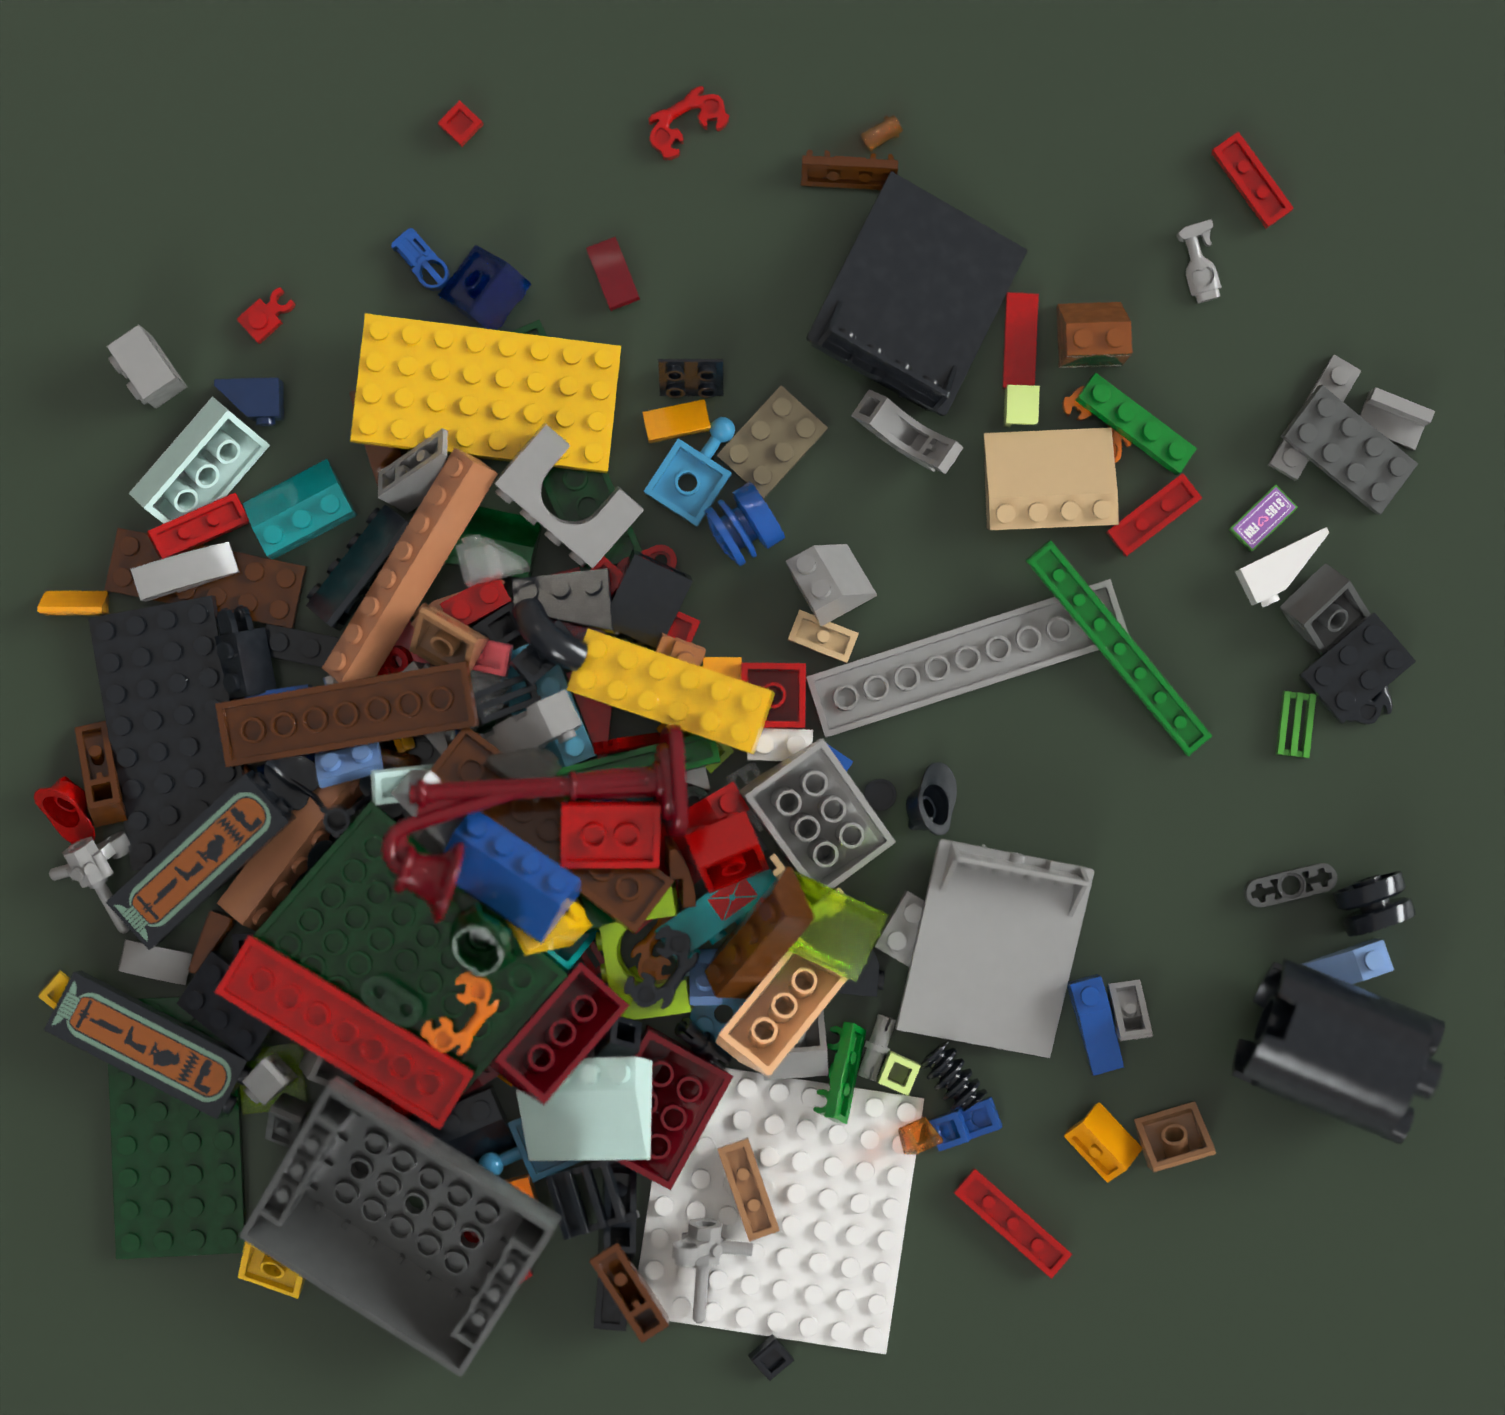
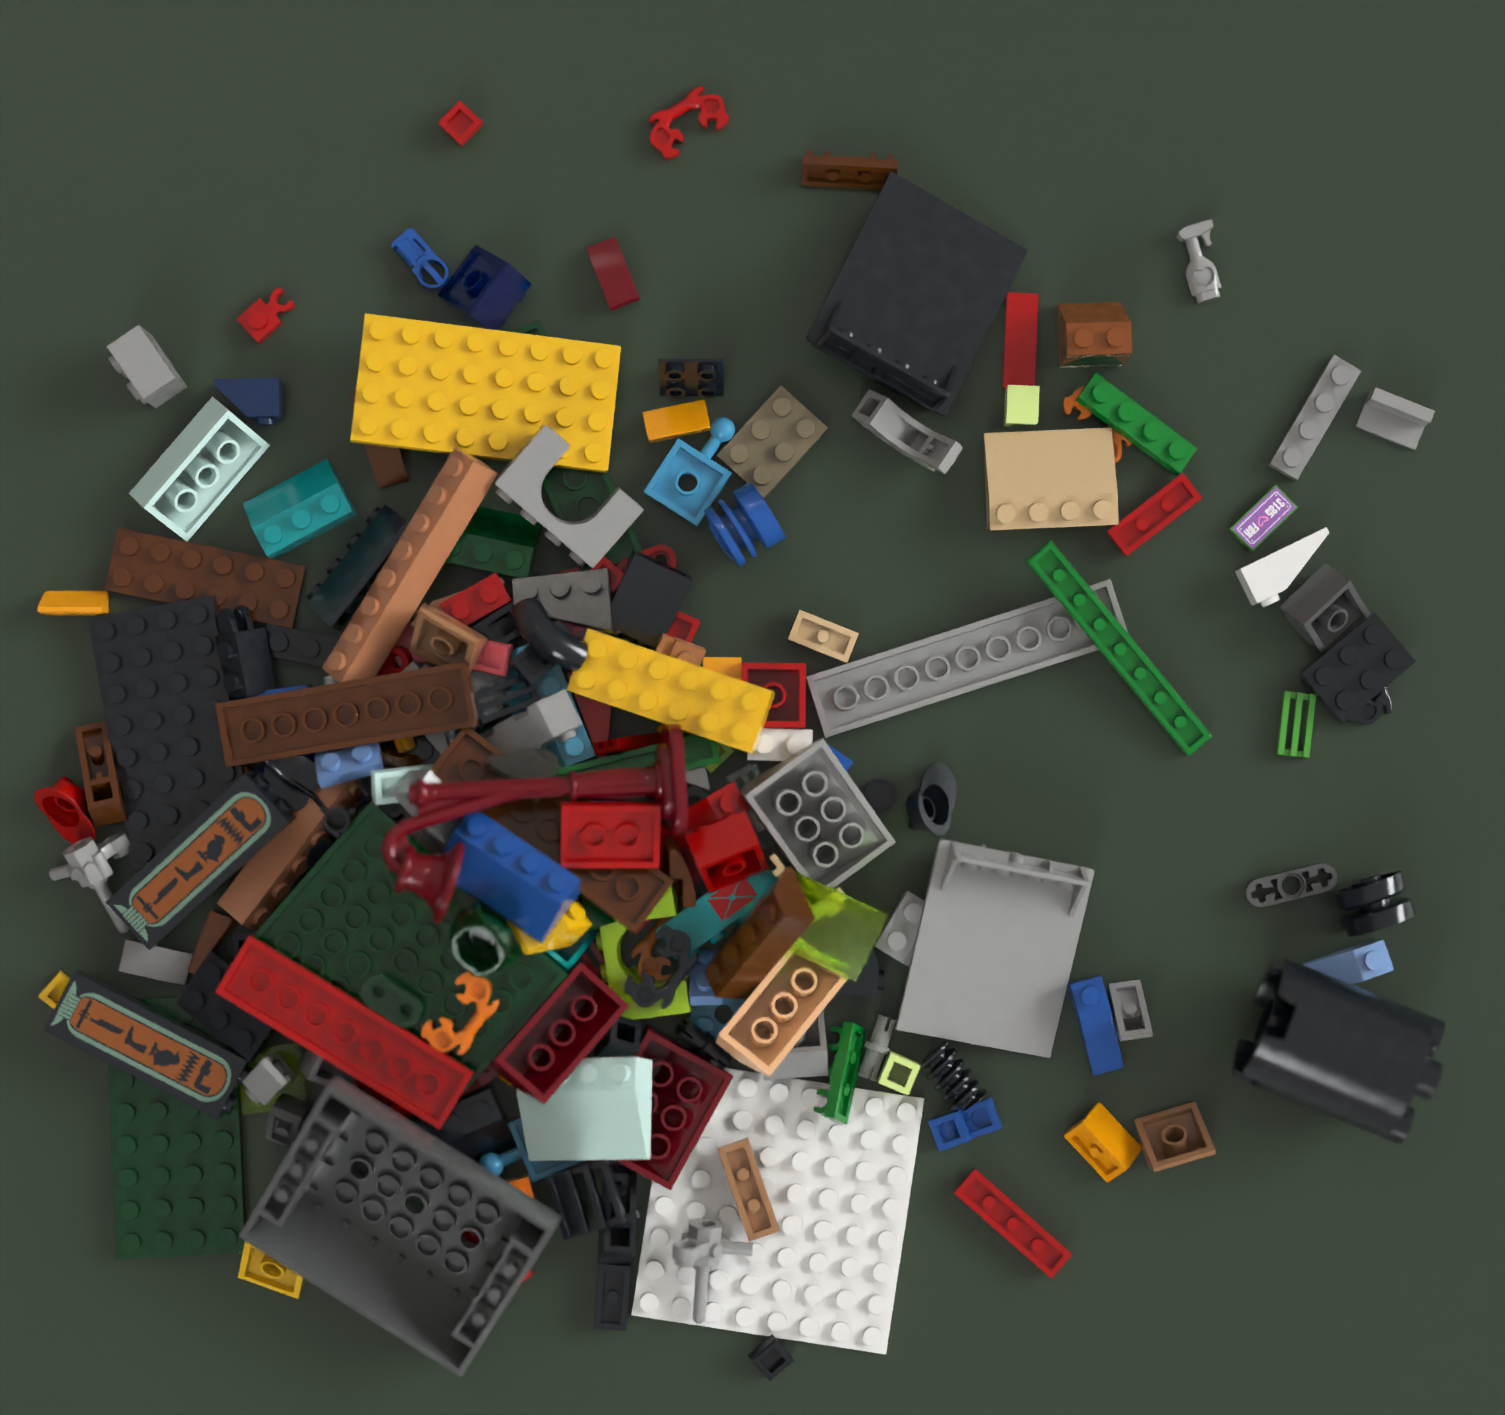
light grey slope [130,542,239,602] -> none
red plate [147,492,249,560] -> none
light grey slope [378,428,448,514] -> none
clear slope [455,534,531,587] -> none
reddish brown slope [589,1242,669,1343] -> none
light grey slope [786,544,877,626] -> none
clear orange pin [860,115,903,152] -> none
clear orange slope [898,1117,943,1155] -> none
red plate [1211,131,1294,229] -> none
dark grey plate [1280,385,1418,515] -> none

